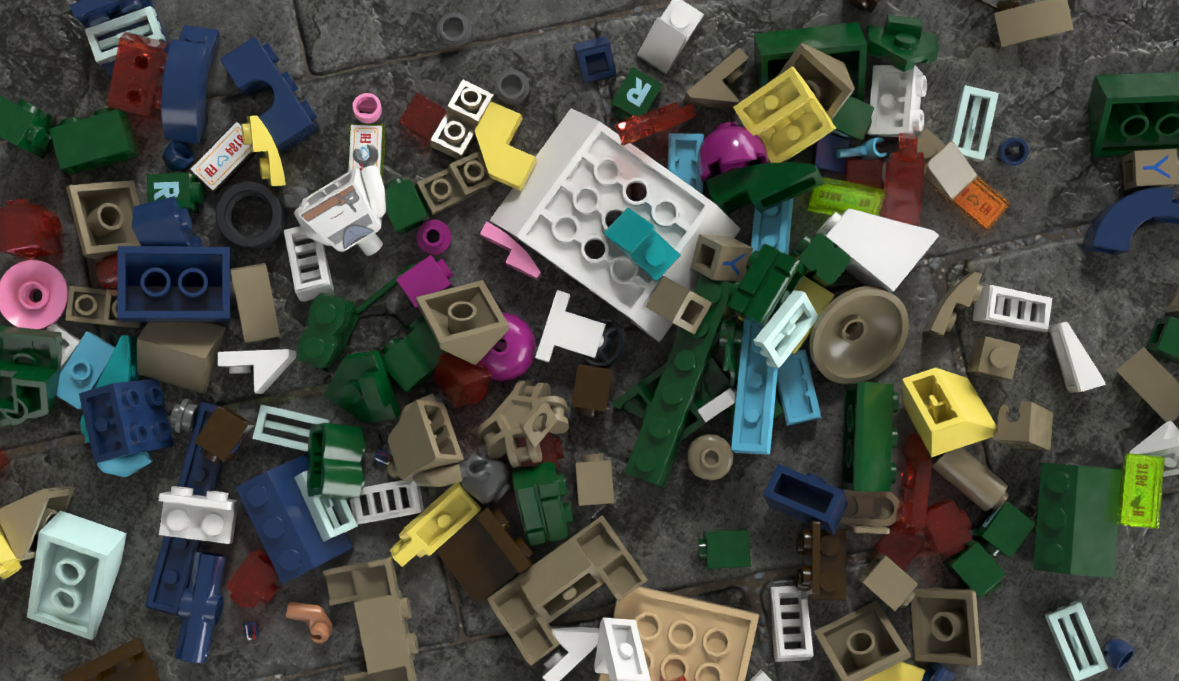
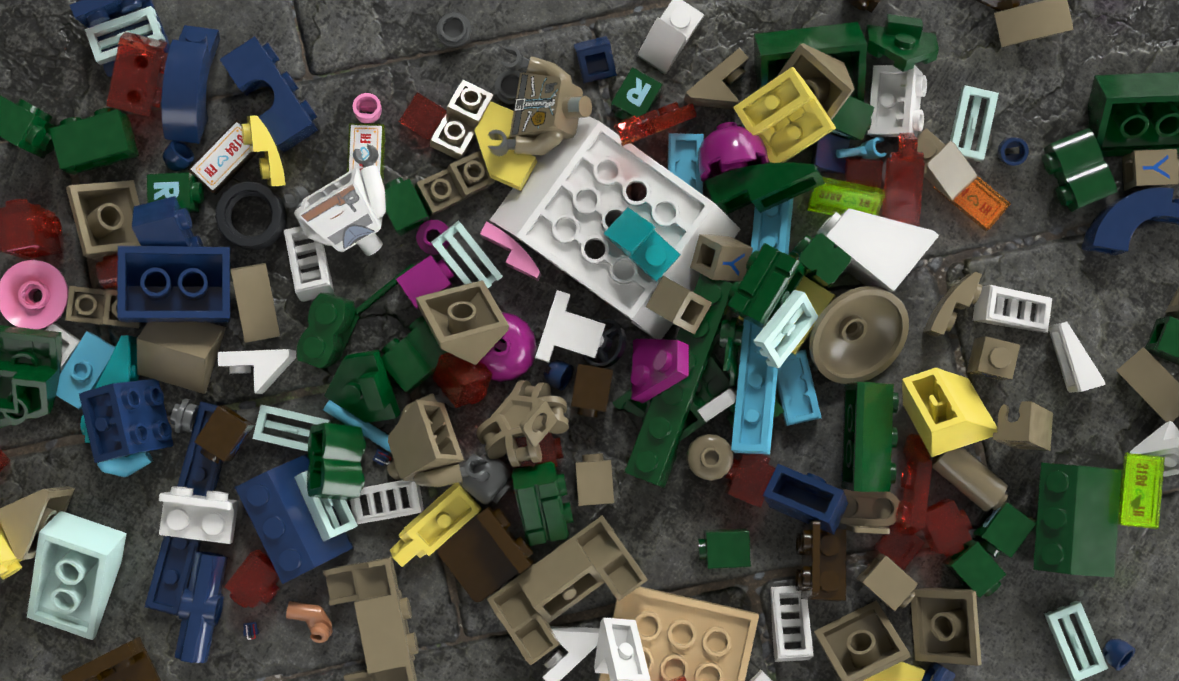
none -> medium azure bar [323,400,392,454]
none -> light aqua tile [431,220,503,288]
none -> dark tan torso [488,46,592,156]
none -> dark blue hinge [543,360,574,391]
none -> magenta wing [631,339,689,404]
none -> clear red brick [725,454,776,508]
none -> dark green brick [1042,128,1118,212]

